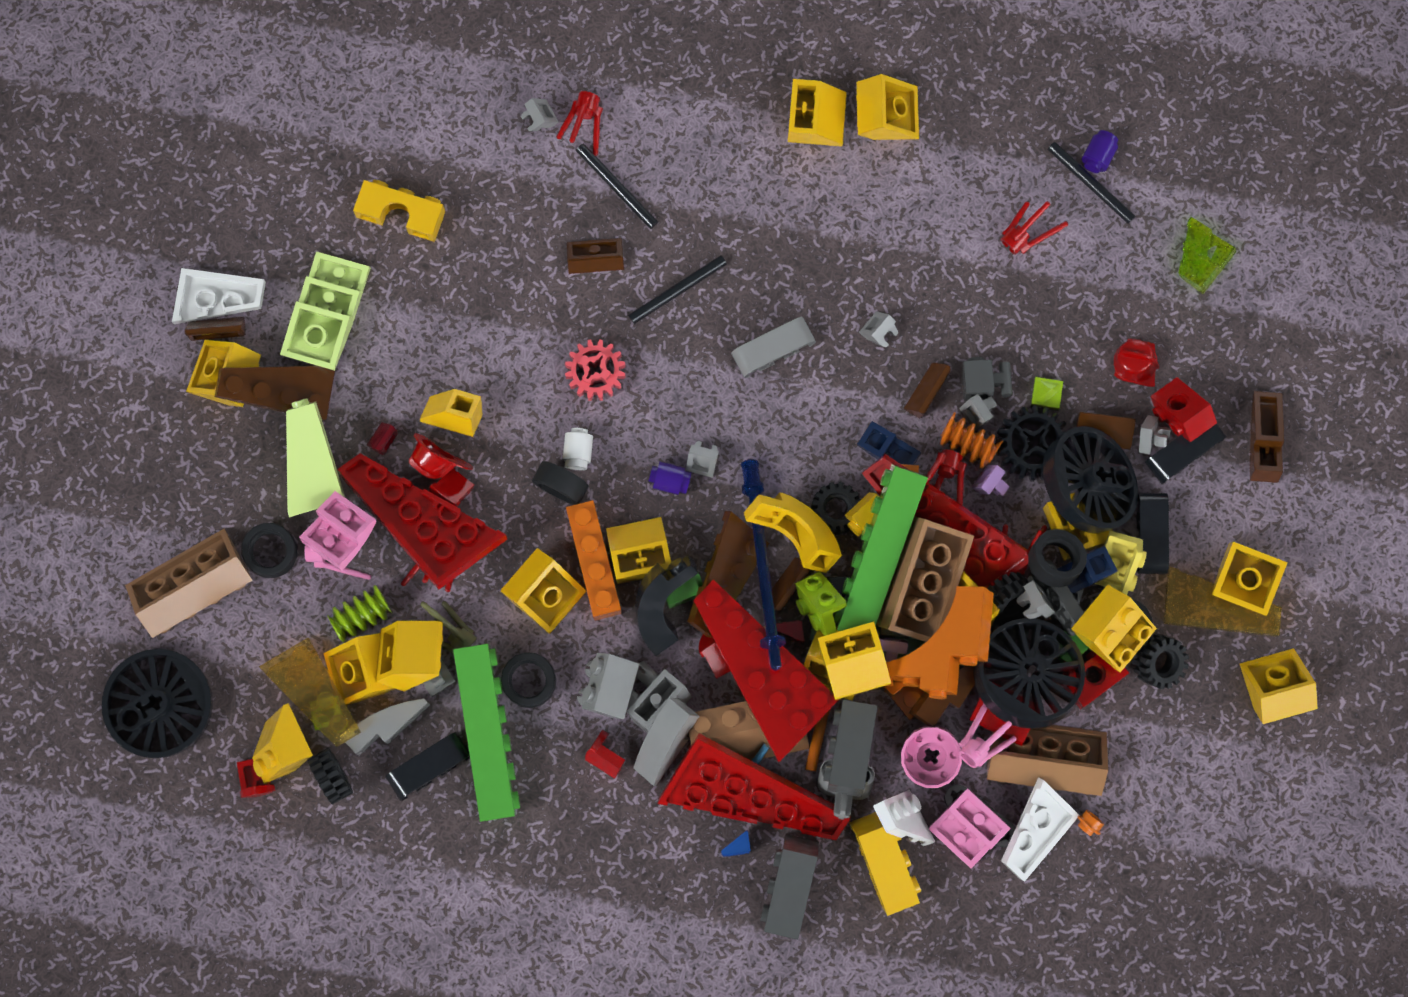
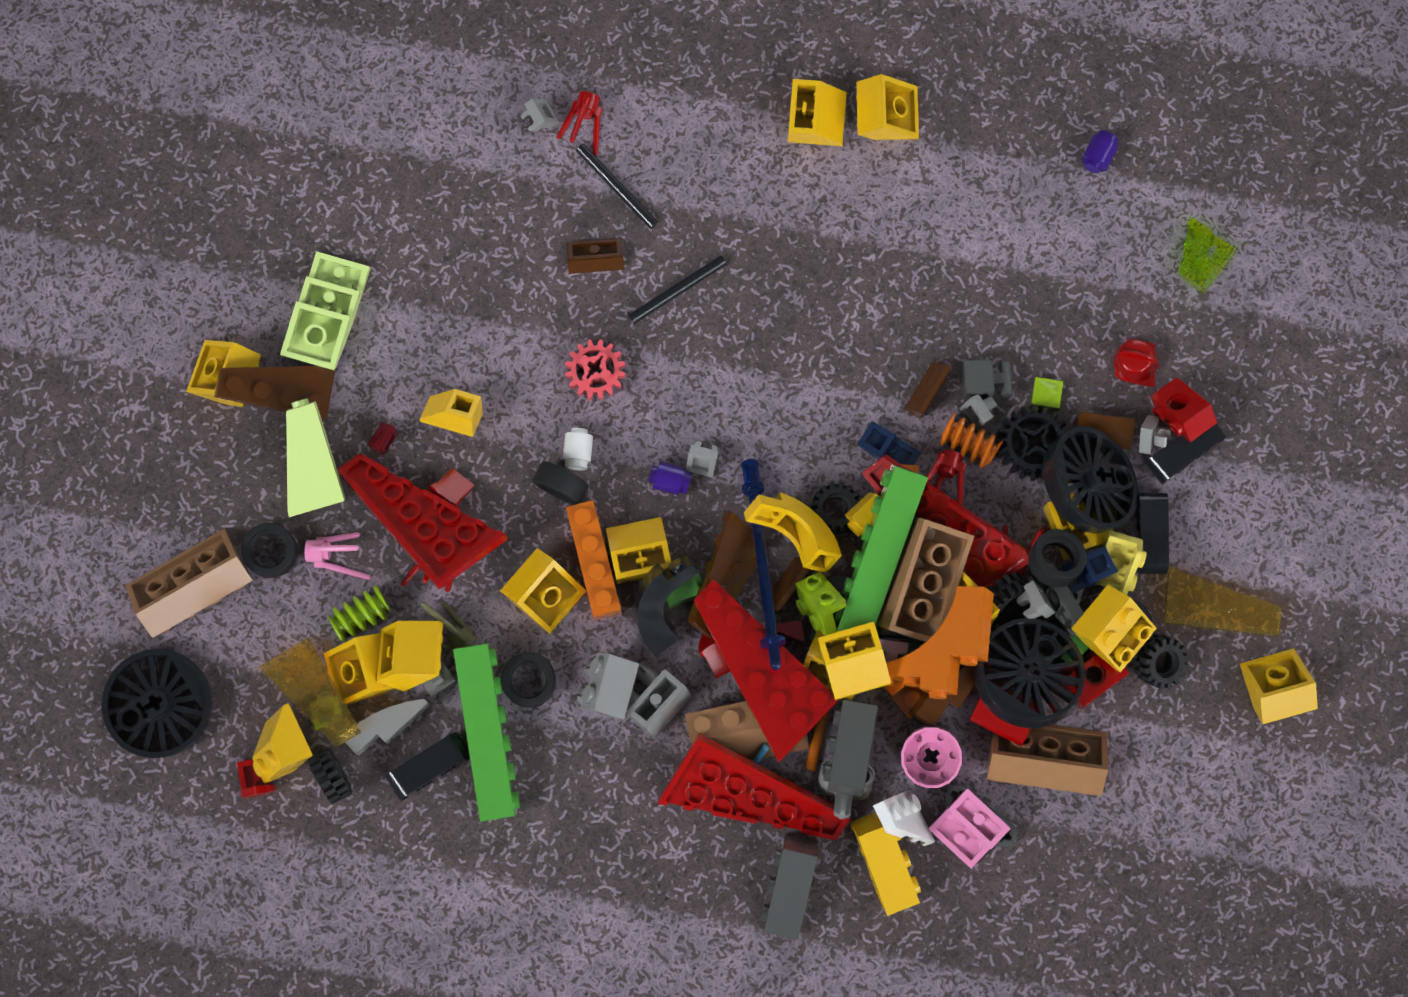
white wing [172,268,266,324] -> none
reddish brown slope [185,316,246,341] -> none
bright pink slope [299,491,376,571] -> none
yellow arch [353,179,445,242] -> none
red piece [409,433,473,479] -> none
red tile [585,729,625,779] -> none
light grey slope [633,698,700,786] -> none
blue slope [721,830,751,857] -> none
light grey beam [731,317,816,378] -> none
light grey tile [859,311,898,347] -> none
bright pink plant [959,703,1017,768] -> none
lavender tile [971,465,1009,496] -> none
red plant [1000,201,1068,255] -> none
white wing [1001,777,1080,882] -> none
black bar [1047,142,1136,224] -> none
orange plate [1078,810,1104,836] -> none
yellow slope [1212,542,1288,616] -> none
reddish brown slope [1250,391,1284,483] -> none

